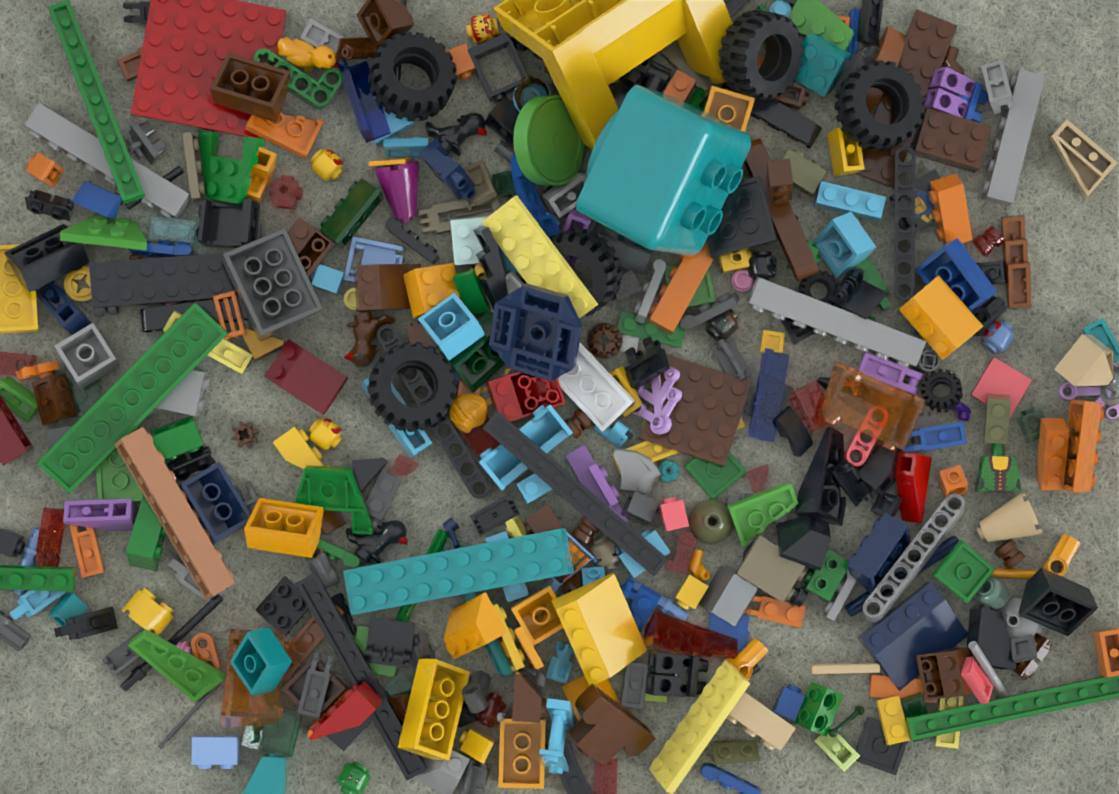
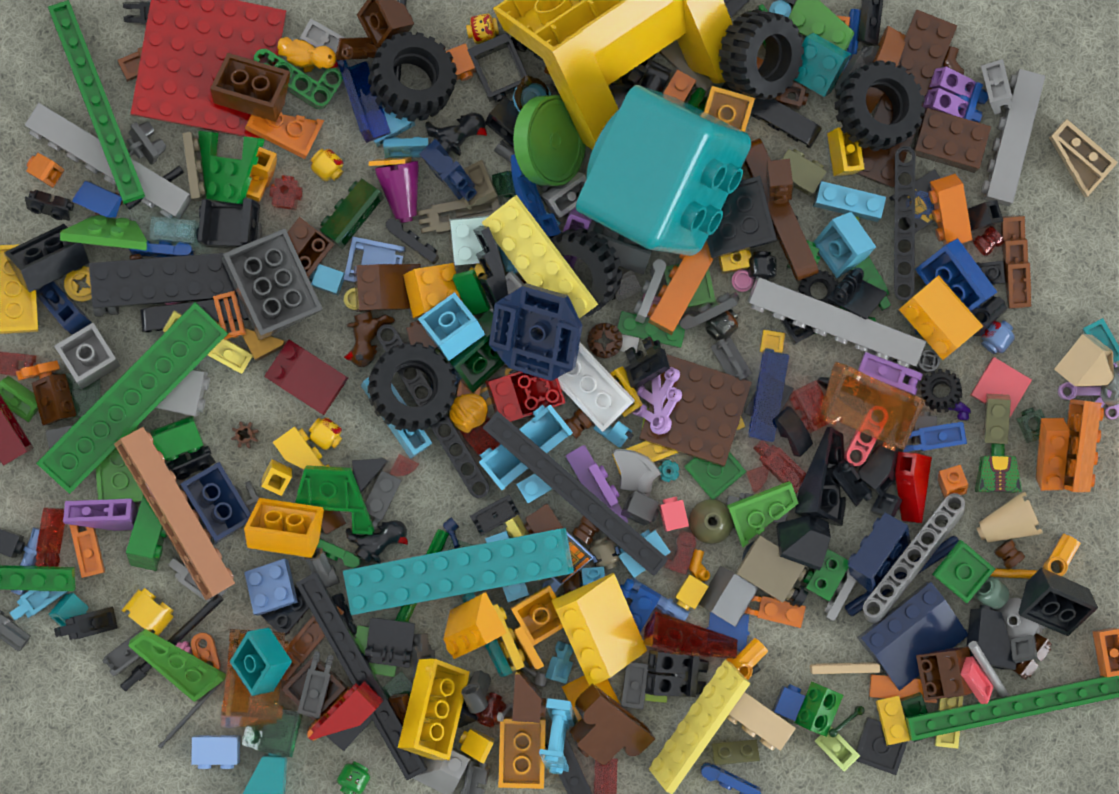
none -> medium blue plate [244,558,298,616]
none -> yellow brick [261,459,292,496]
none -> clear red hinge [753,440,806,494]
none -> black brick [968,200,1003,231]

